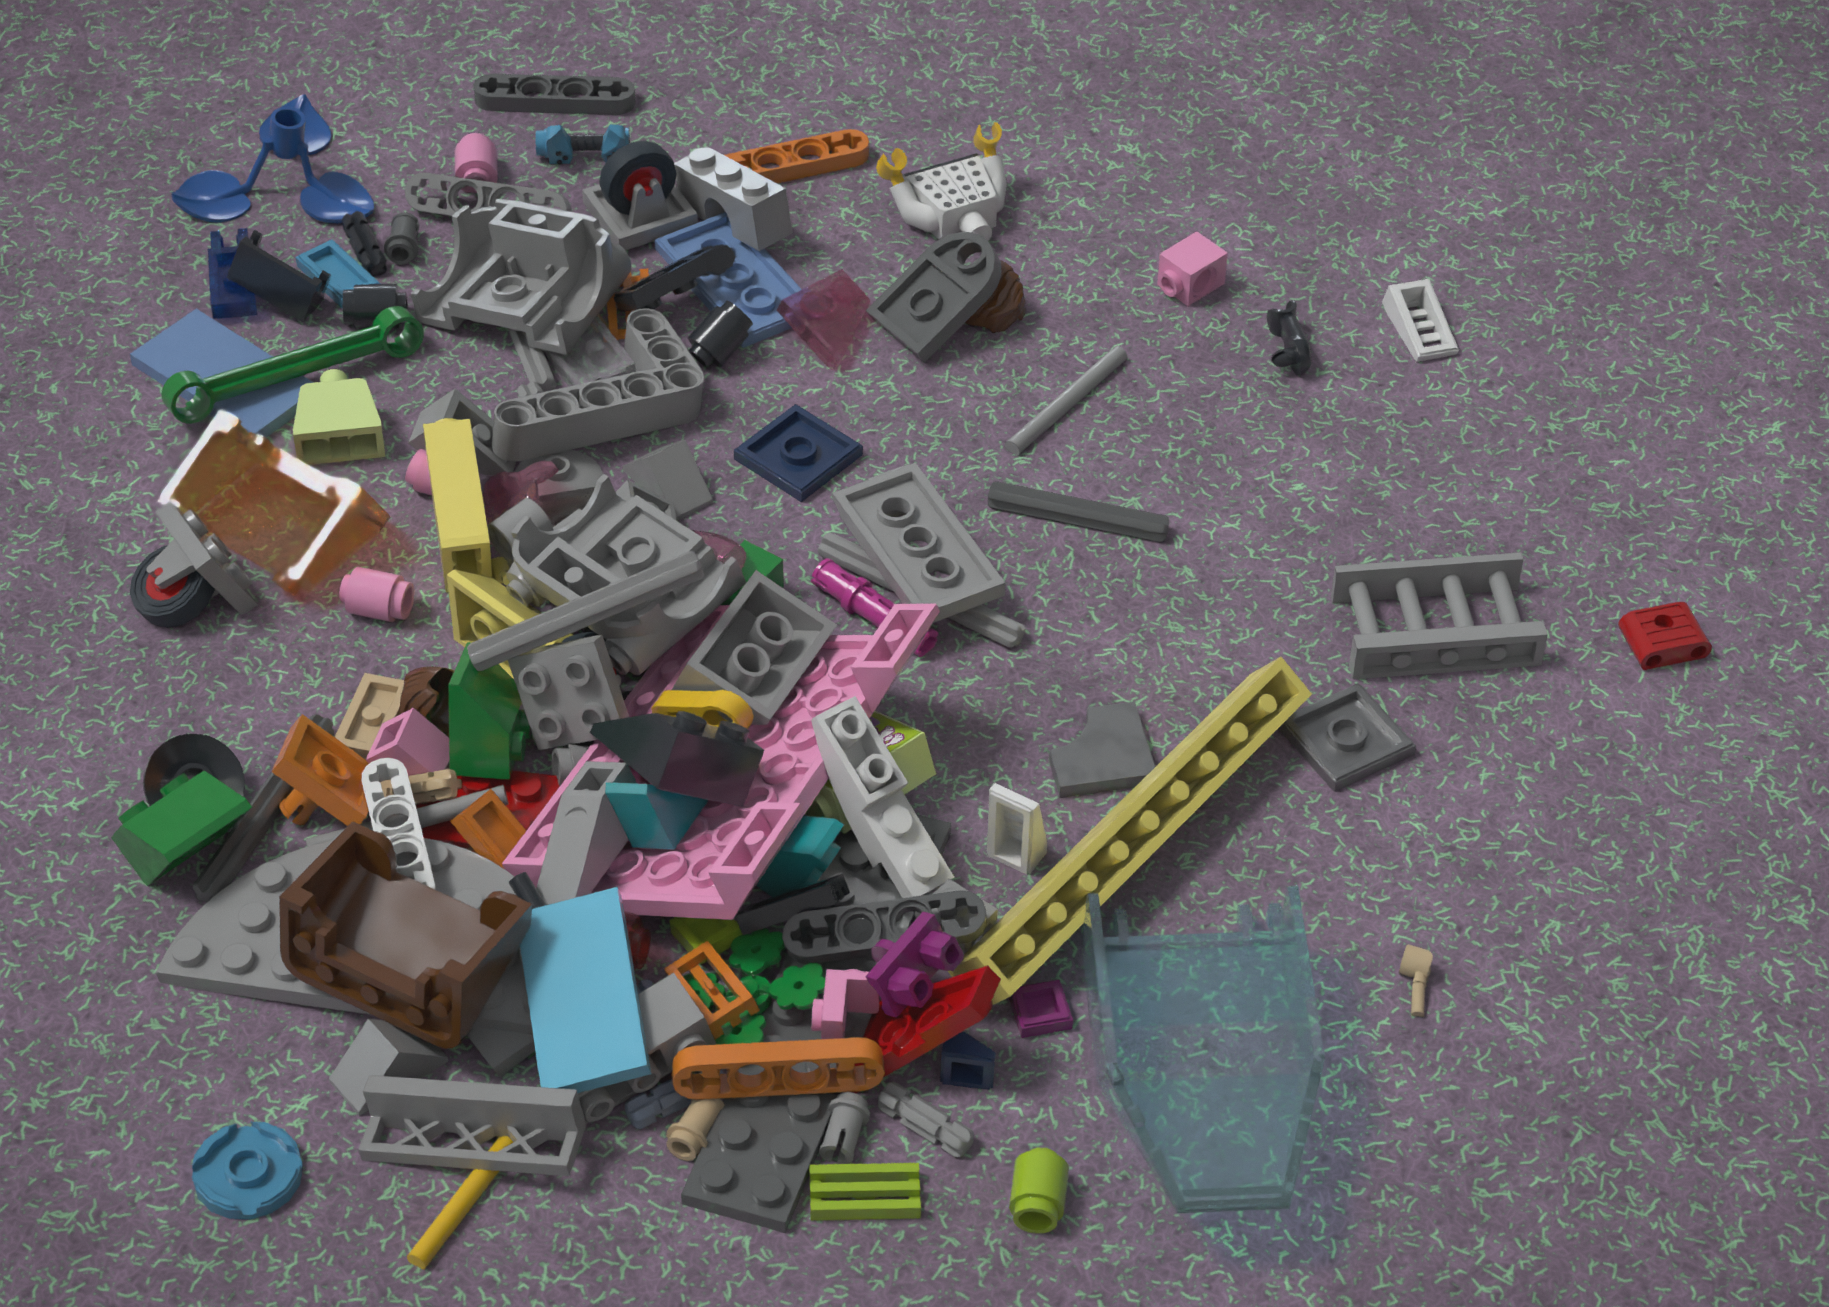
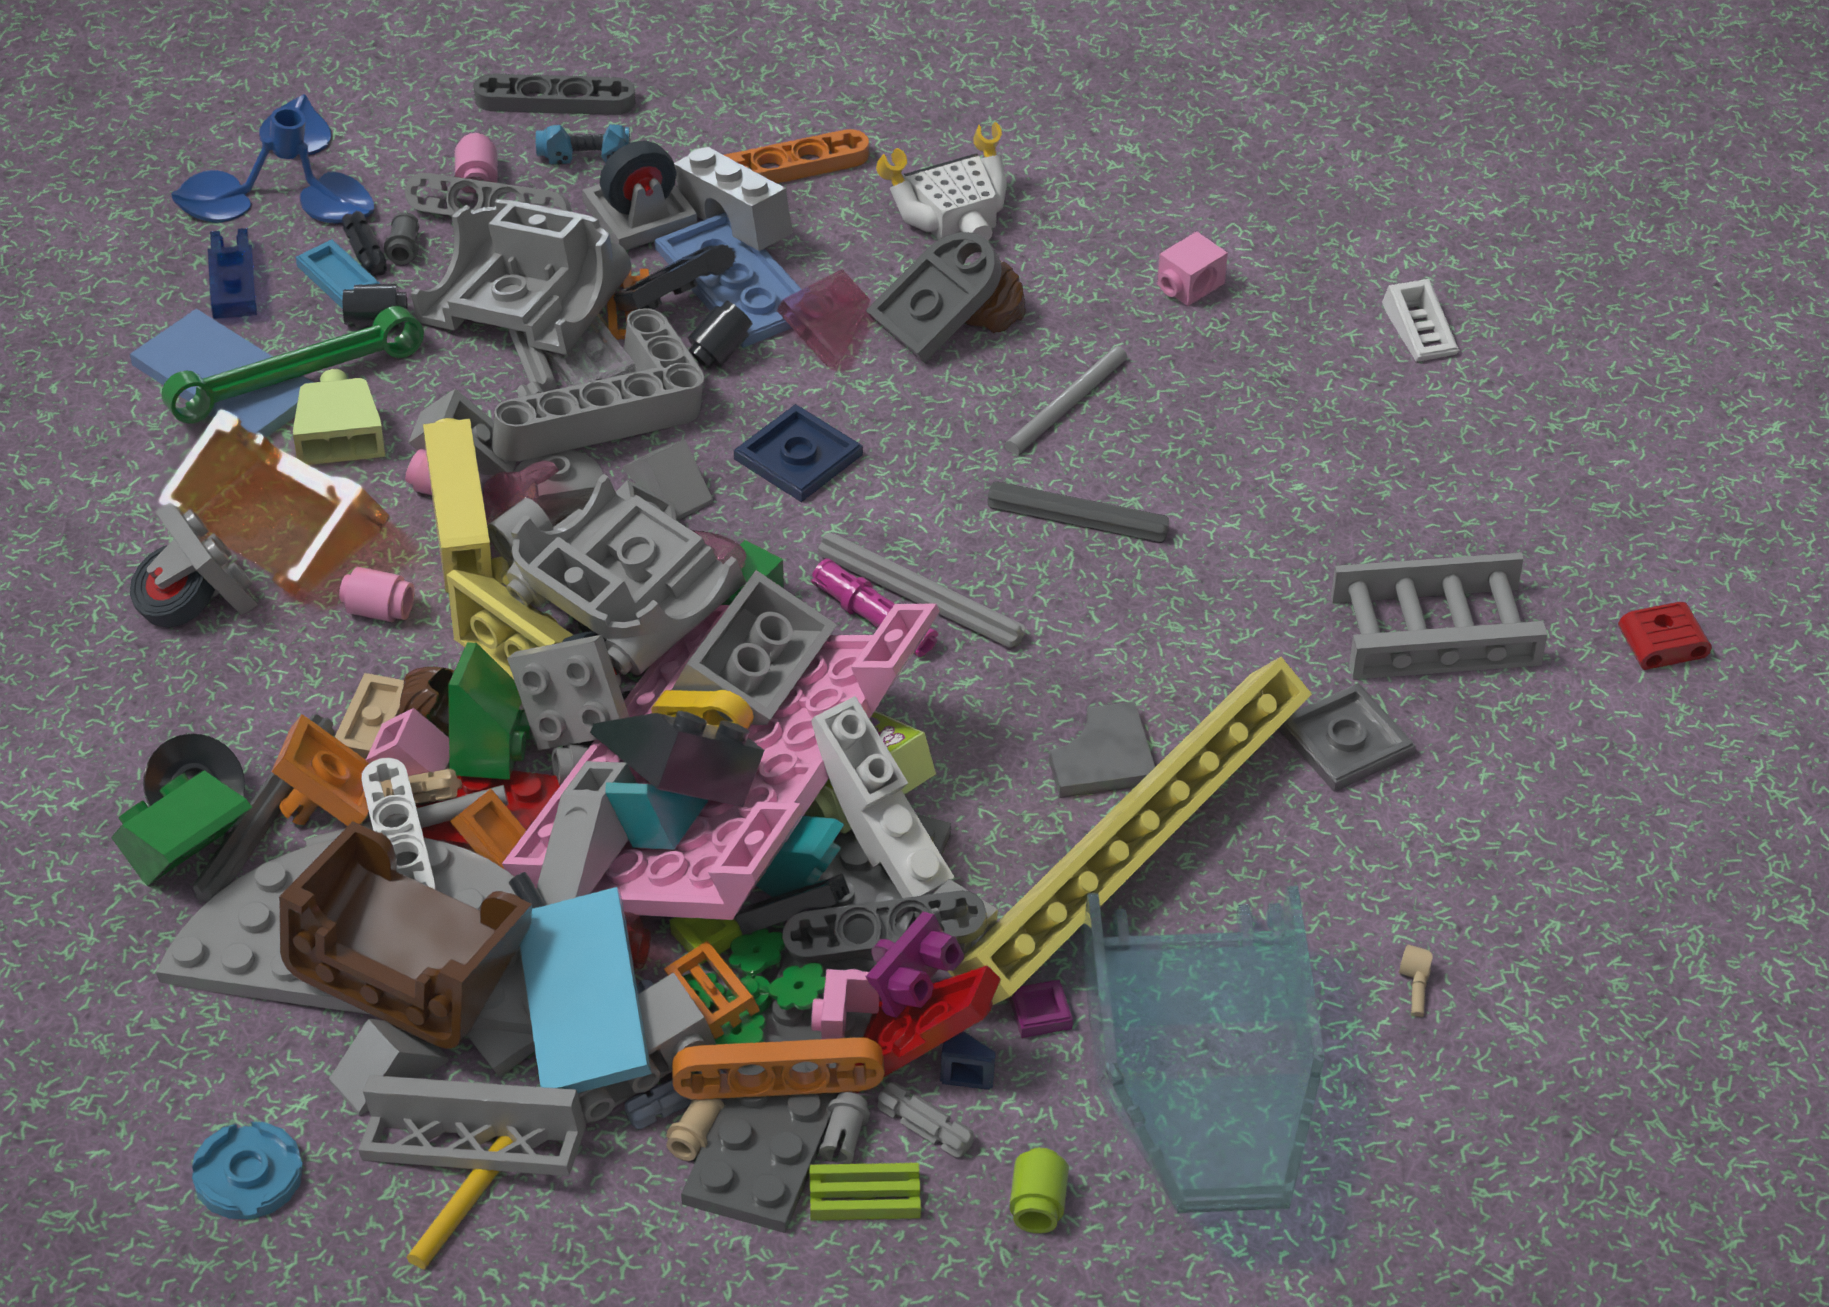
black hinge [227,230,331,322] -> none
light grey axle [467,551,704,671] -> none
light grey hinge [832,463,1005,623] -> none
white slope [987,783,1047,875] -> none
black piece [1267,300,1312,375] -> none

